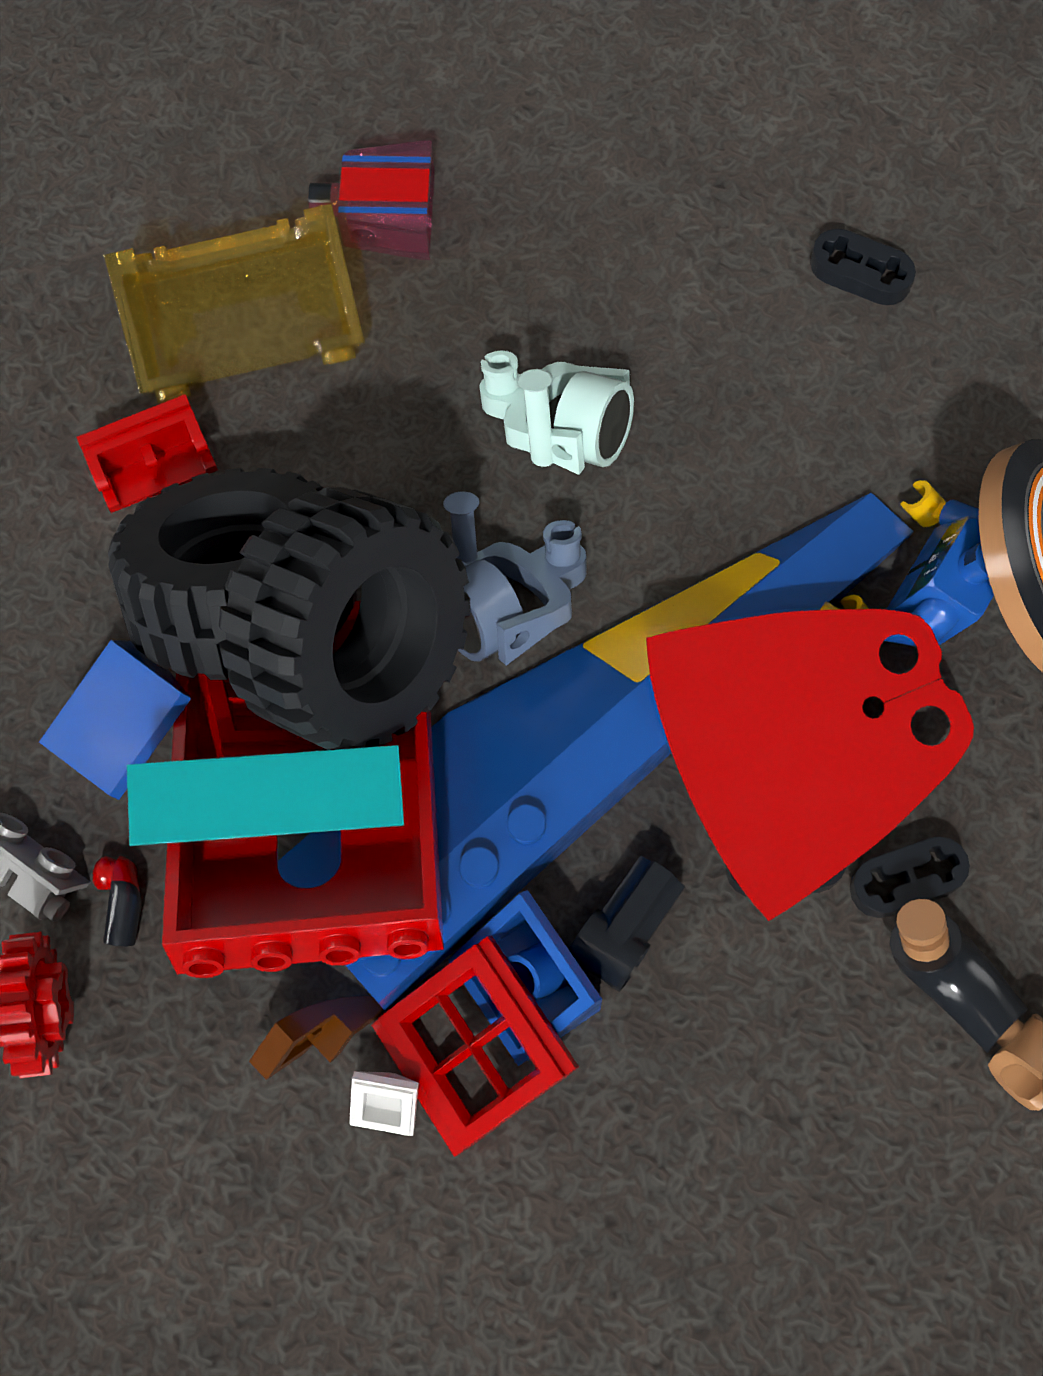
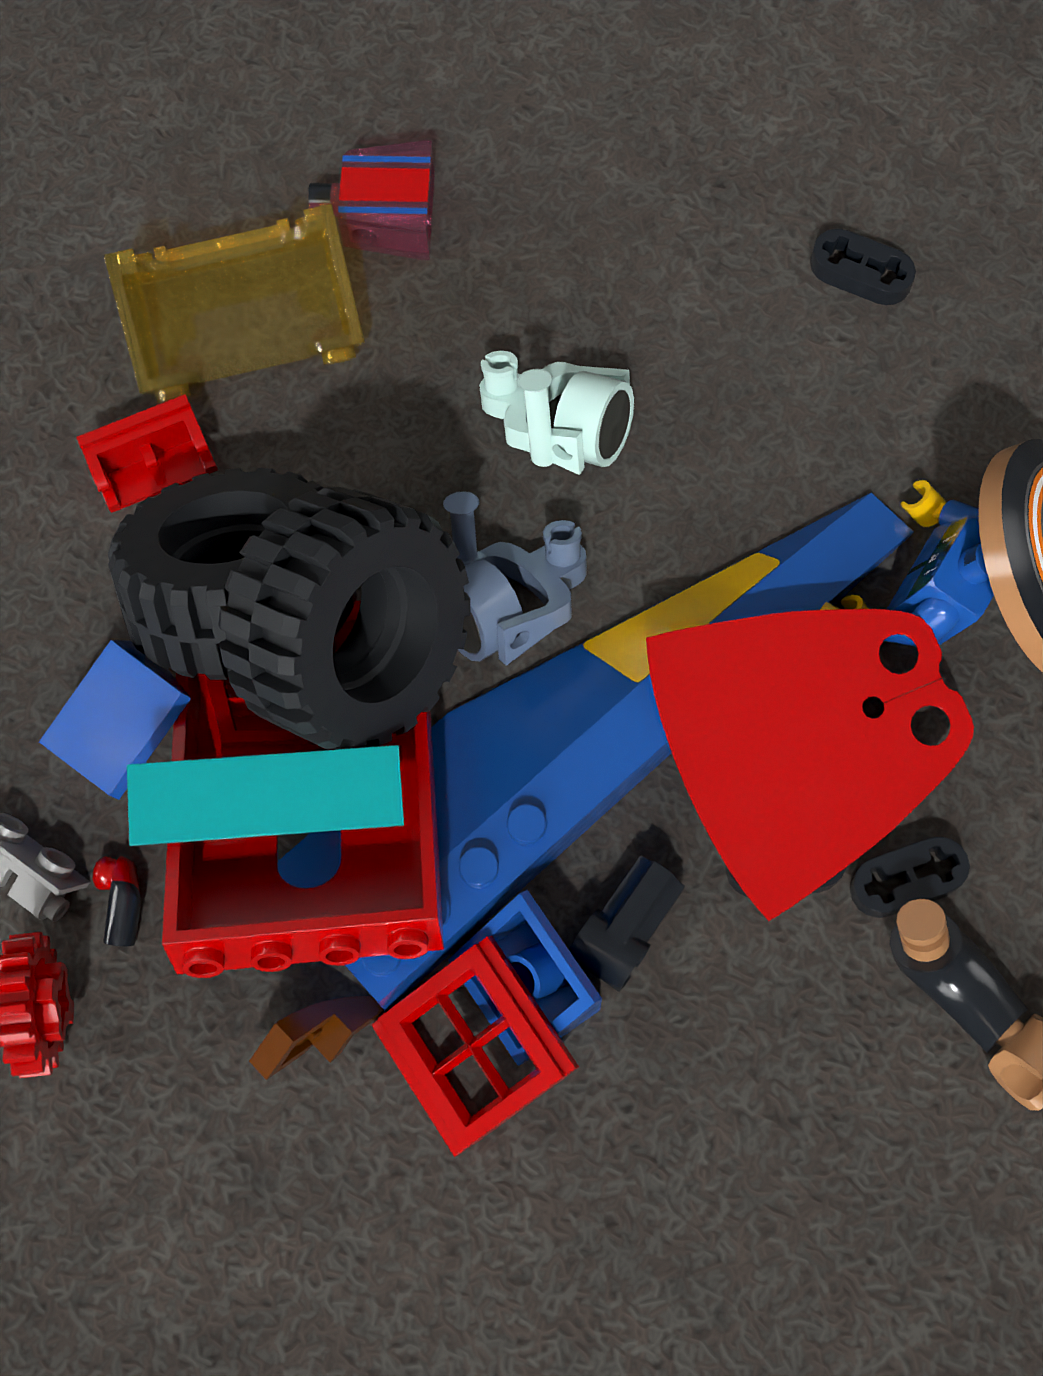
white slope [350,1071,419,1136] -> none

